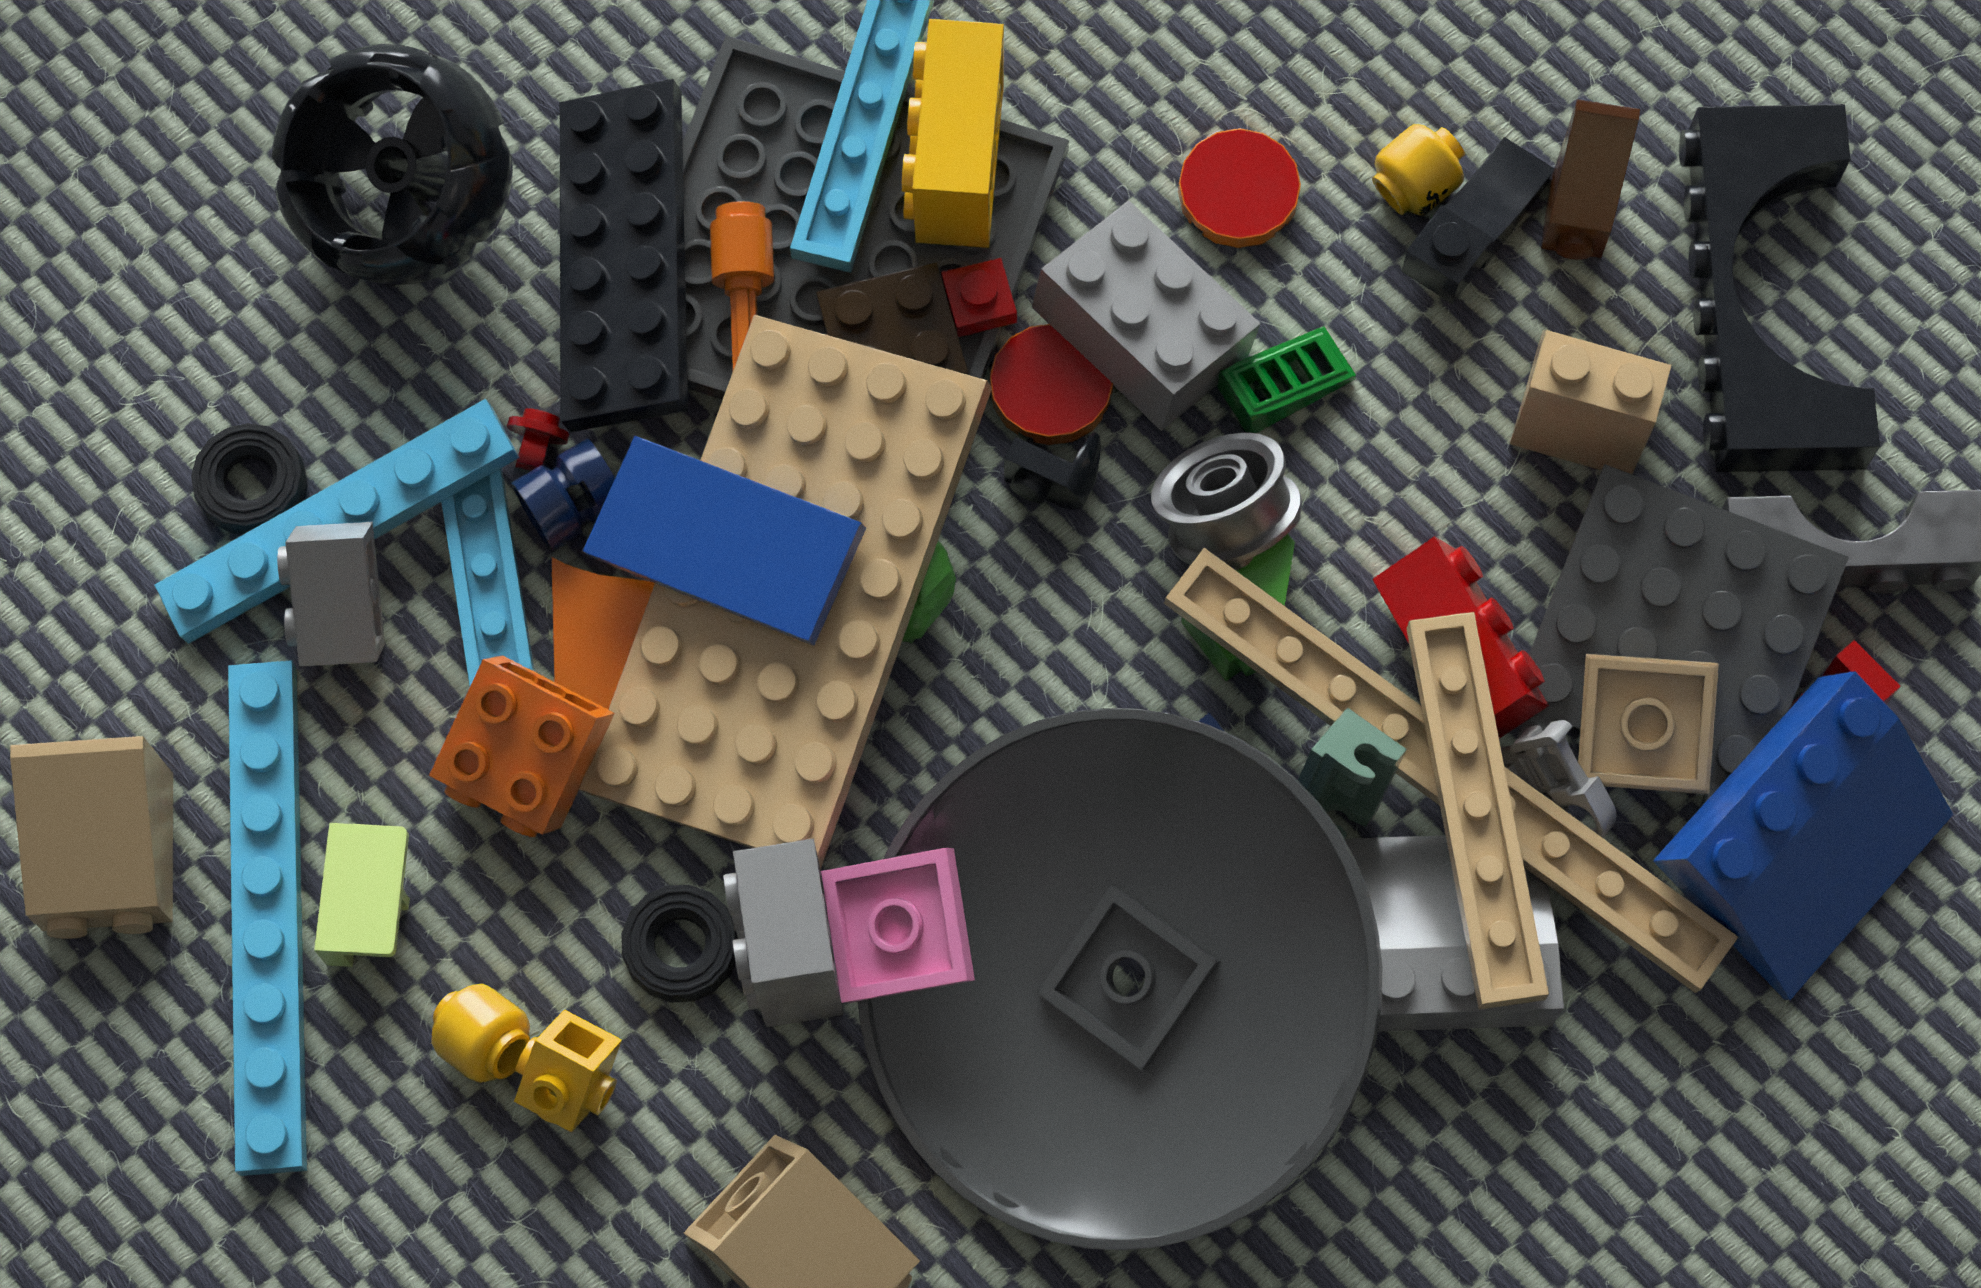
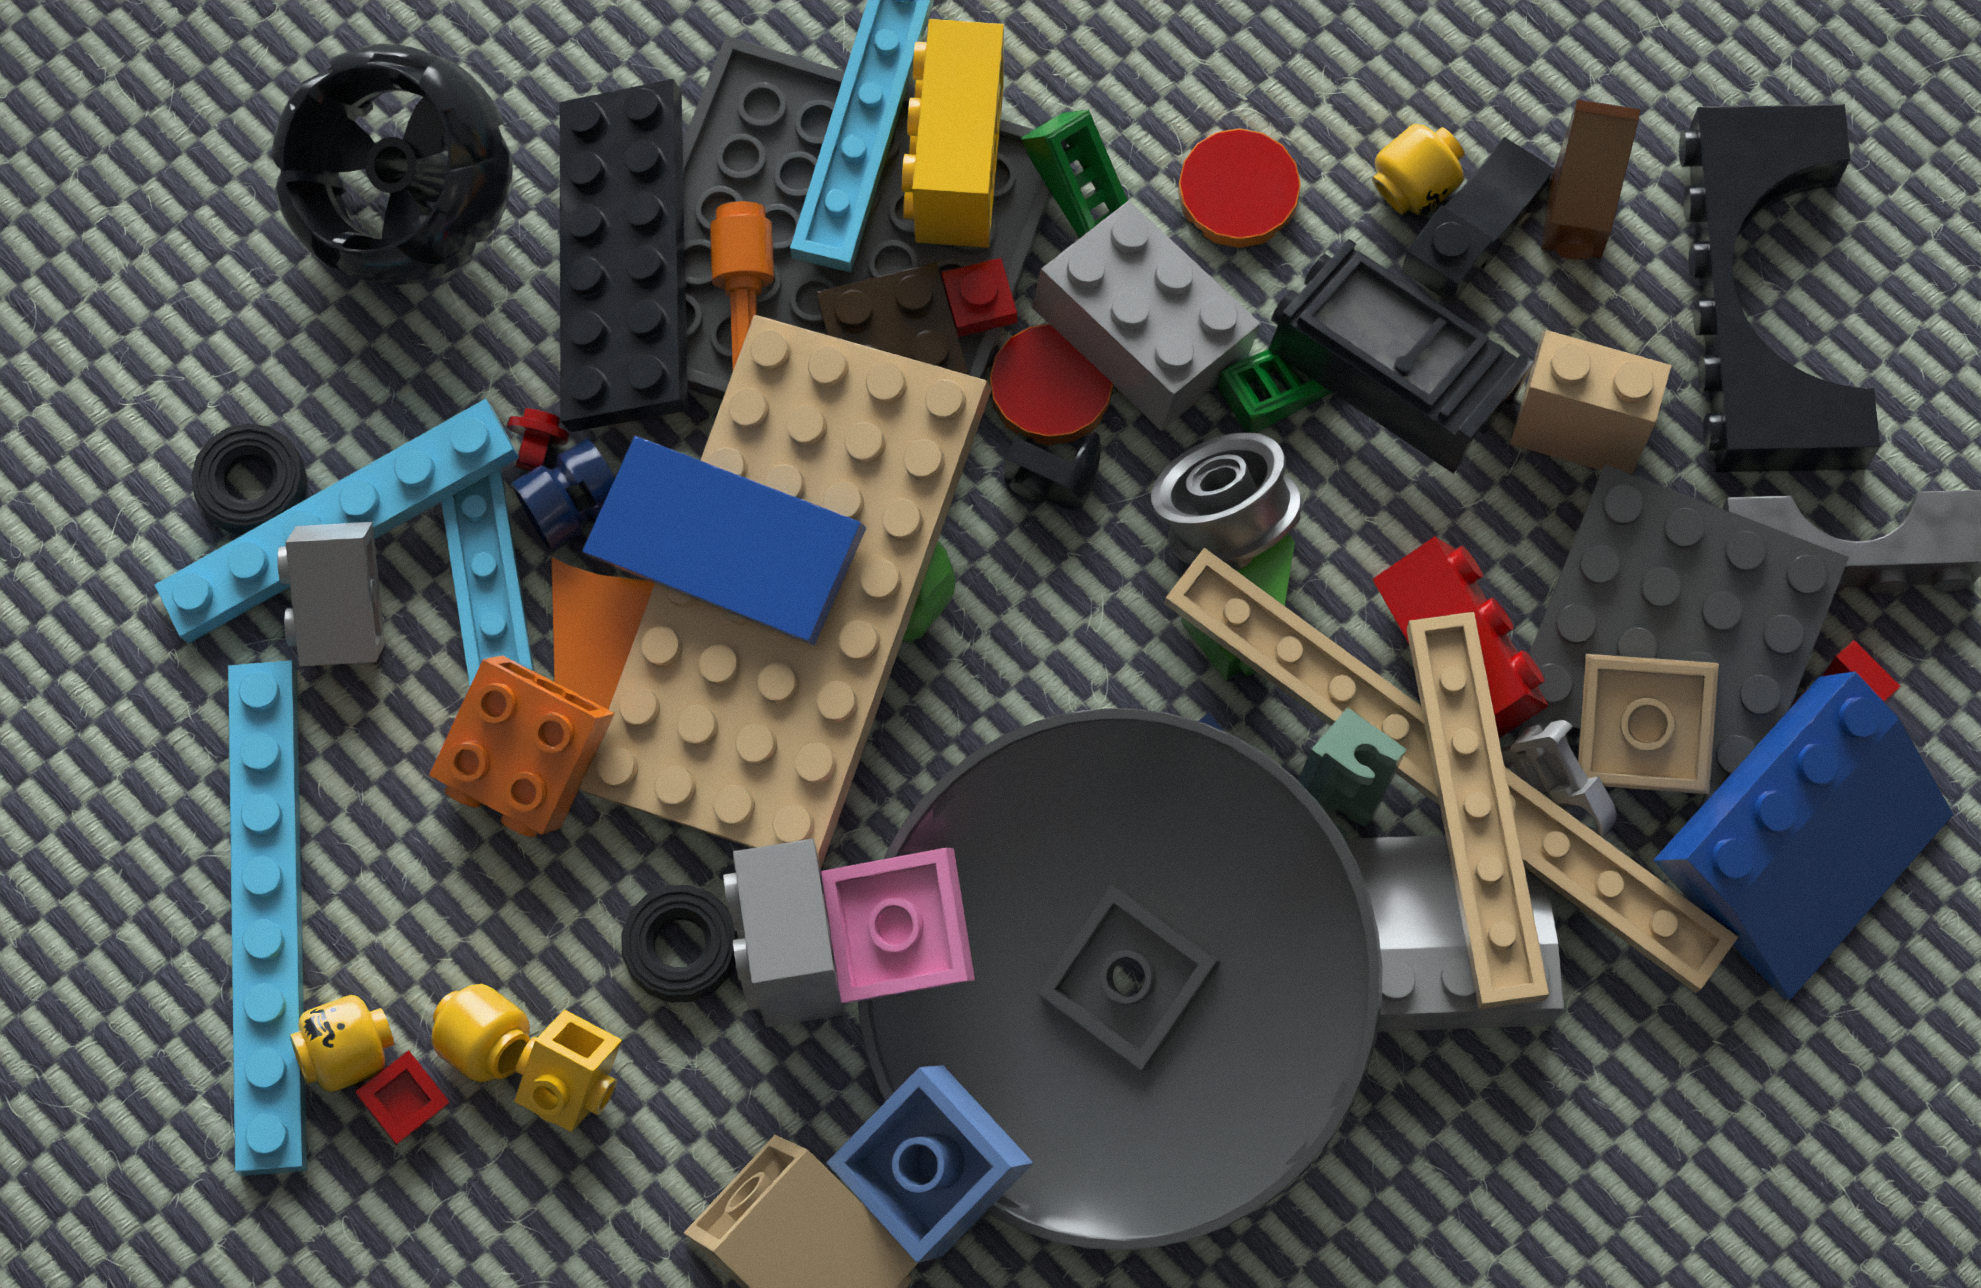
tan slope [10,736,173,939] -> none
yellowish green panel [314,823,410,967] -> none
none -> yellow head [290,995,394,1092]
none -> red plate [355,1050,450,1146]
none -> medium blue brick [826,1065,1033,1263]
none -> green slope [1021,109,1128,239]
none -> black door [1268,239,1534,474]

